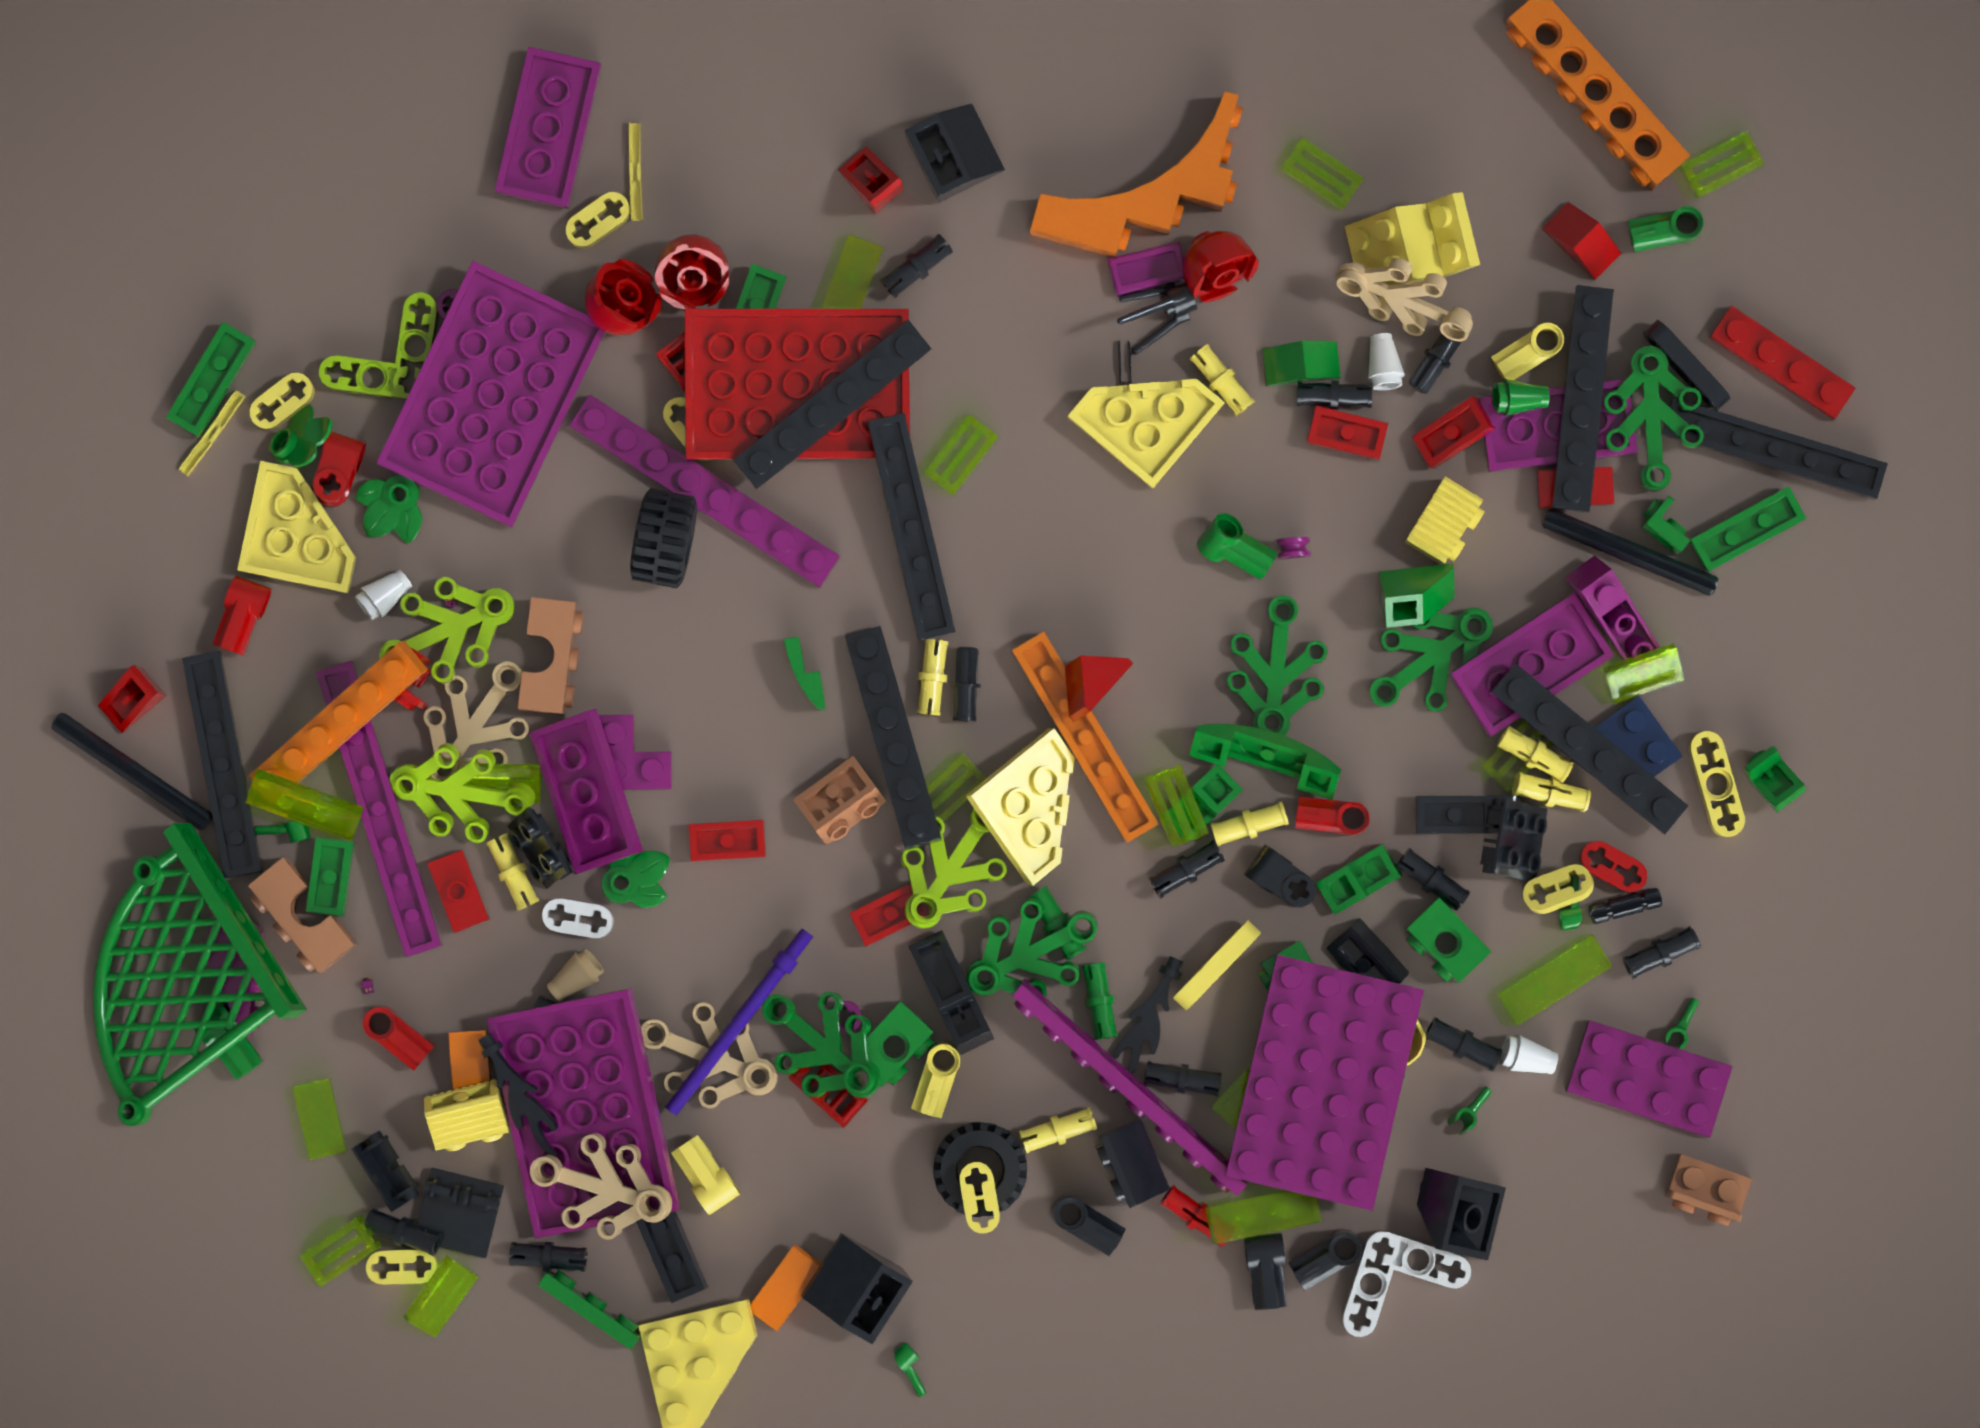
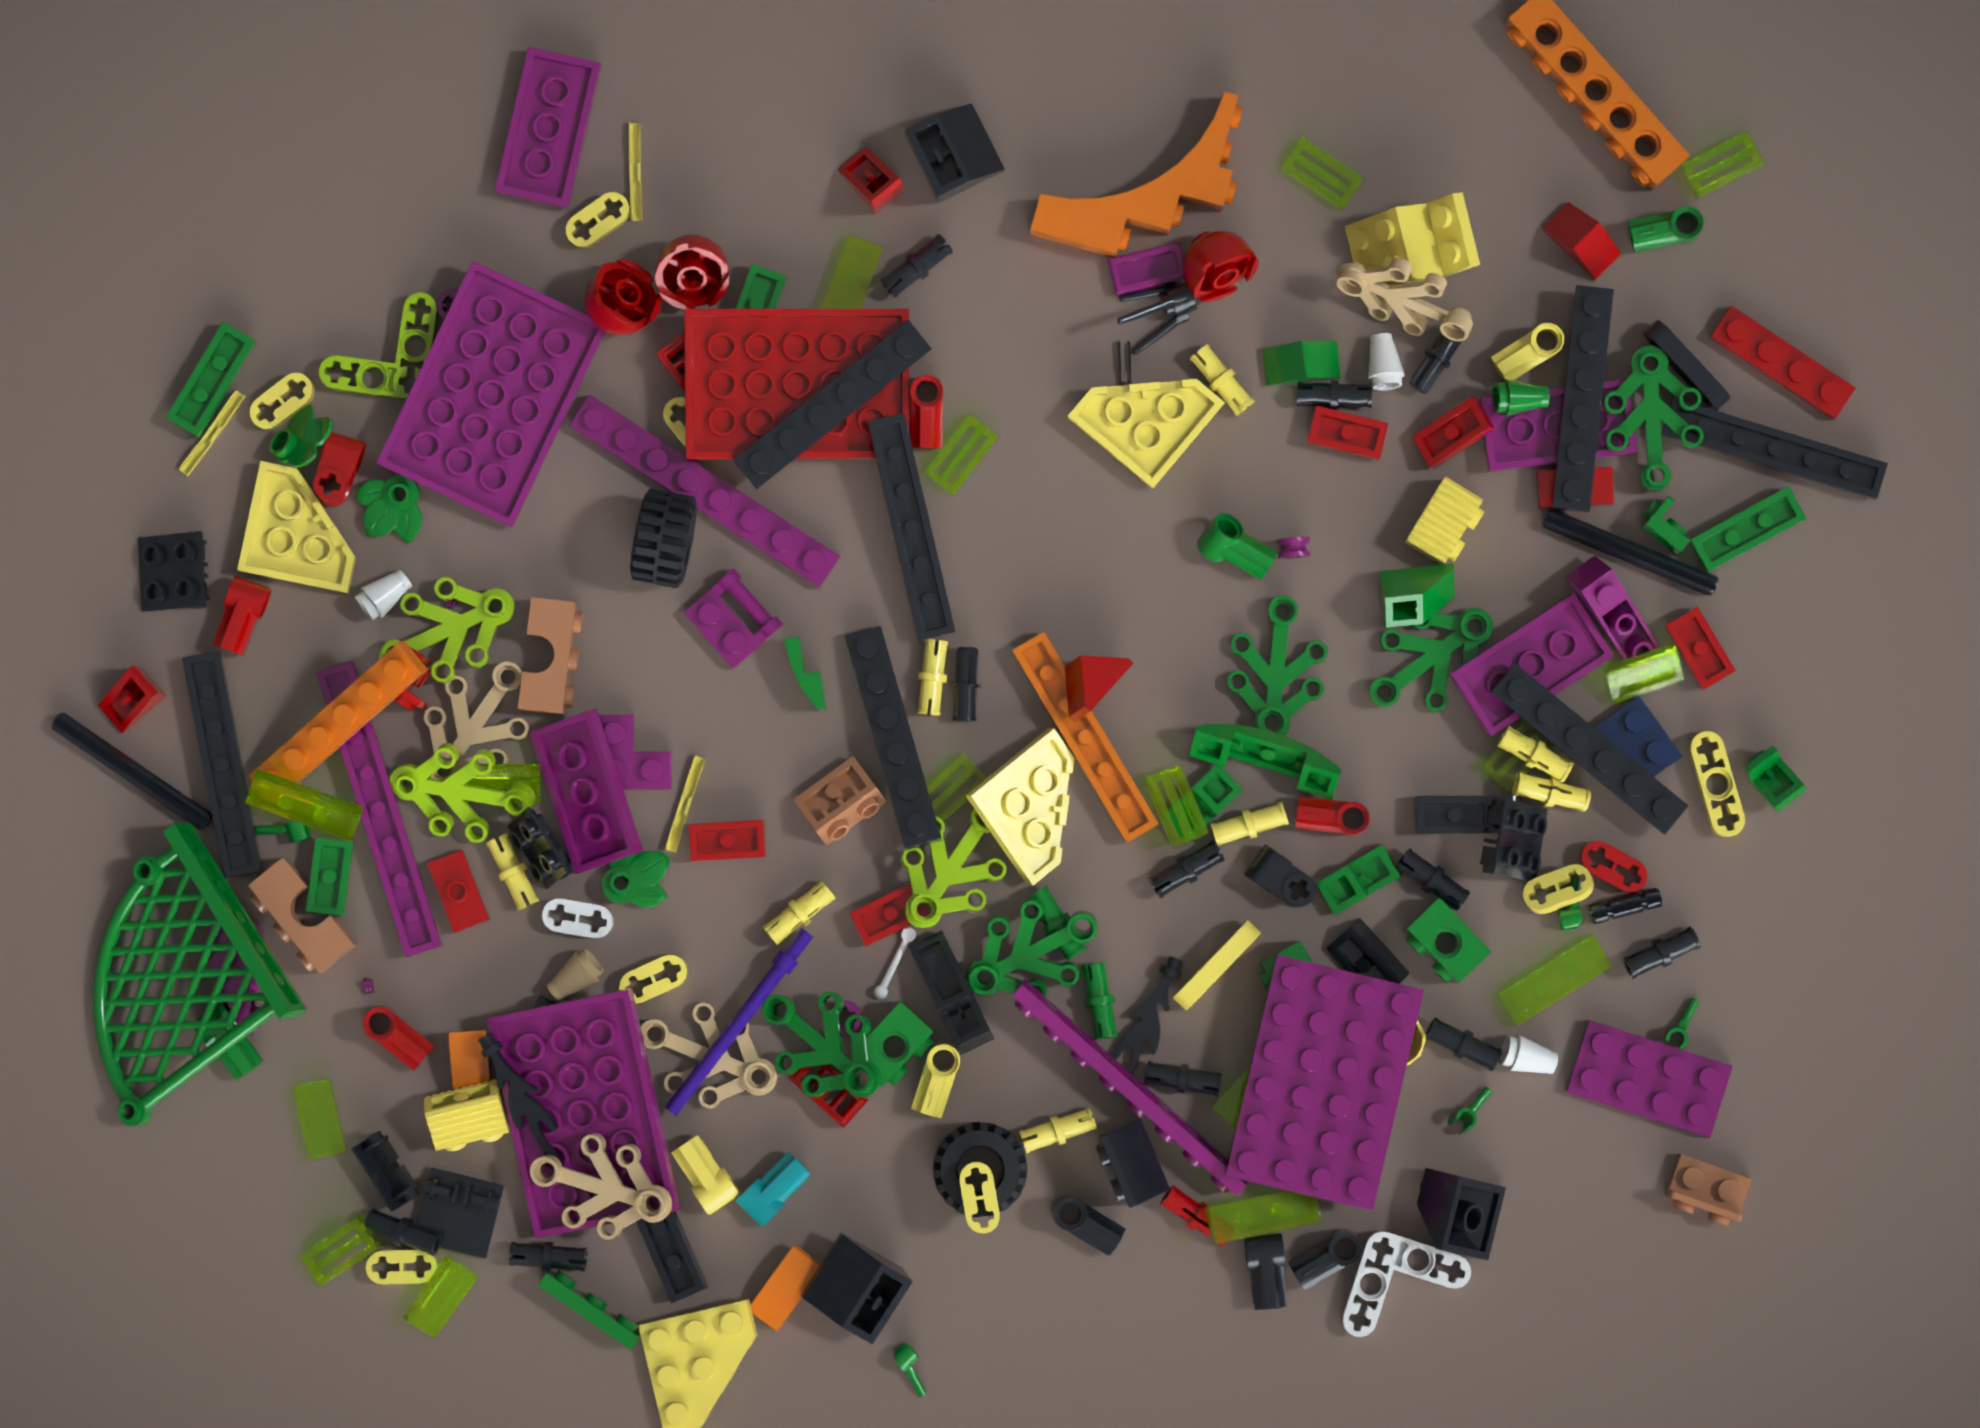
none -> black hinge [138,531,210,612]
none -> light yellow beam [619,955,688,1004]
none -> light yellow piece [665,755,706,853]
none -> magenta plate [684,569,783,669]
none -> teal piece [735,1151,812,1228]
none -> light yellow pin [763,880,836,945]
none -> white hinge [873,927,916,1000]
none -> red piece [910,374,944,449]
none -> red plate [1664,607,1736,690]

